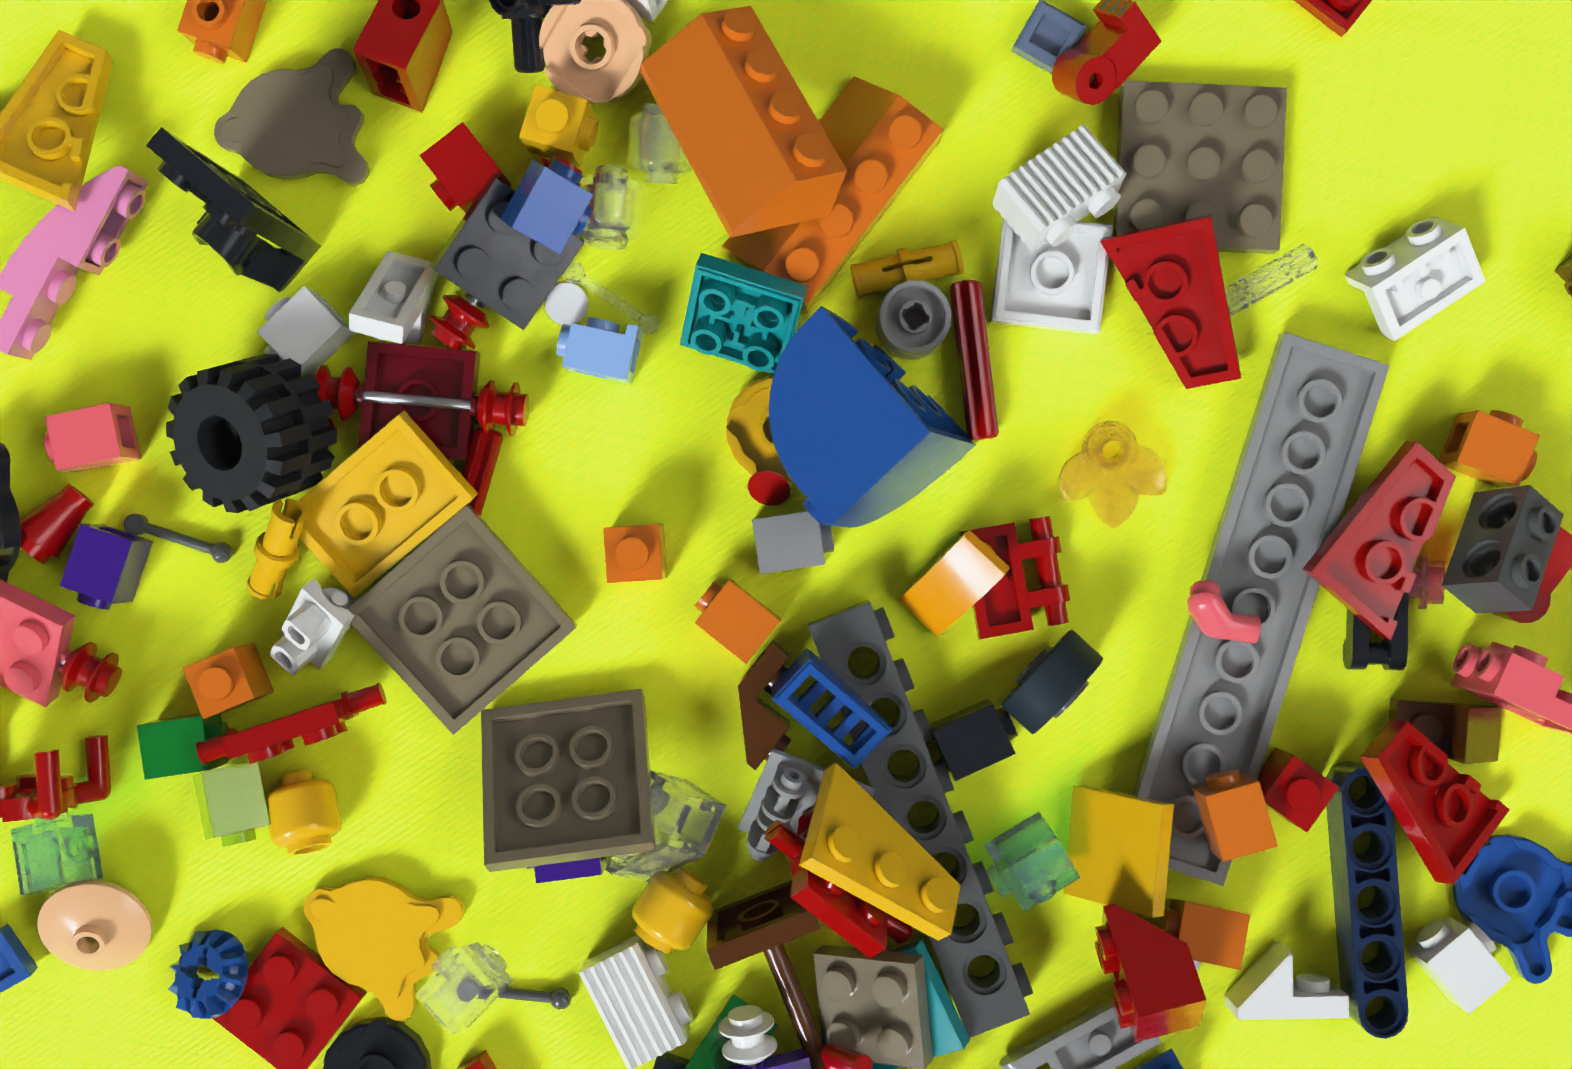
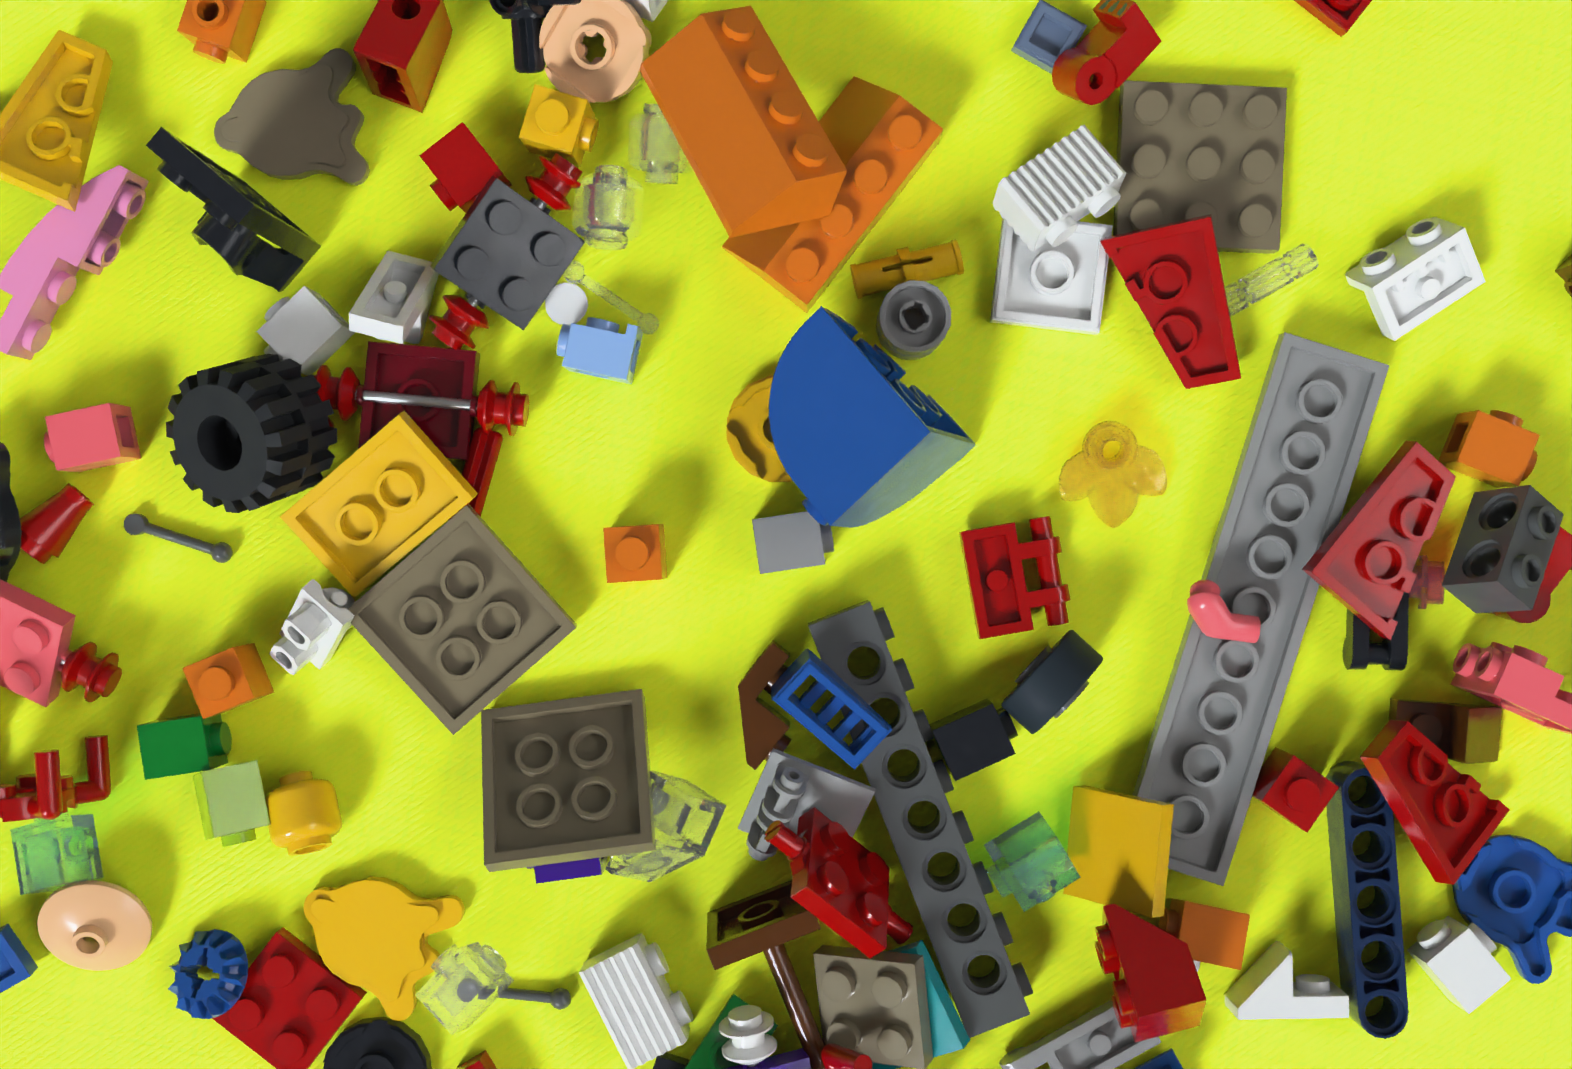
dark purple brick [60,524,153,610] -> none
red plate [196,682,387,765] -> none
yellow pin [246,498,309,600] -> none
brick [501,158,593,255] -> none
yellow head [632,867,713,954] -> none
teal tile [680,253,808,374] -> none
orange brick [695,579,781,664] -> none
red sticker [748,471,790,506] -> none
yellow wing [799,763,961,941] -> none
light orange slope [898,530,1010,636] -> none
red axle [950,280,999,441] -> none
orange brick [1192,769,1278,862] -> none

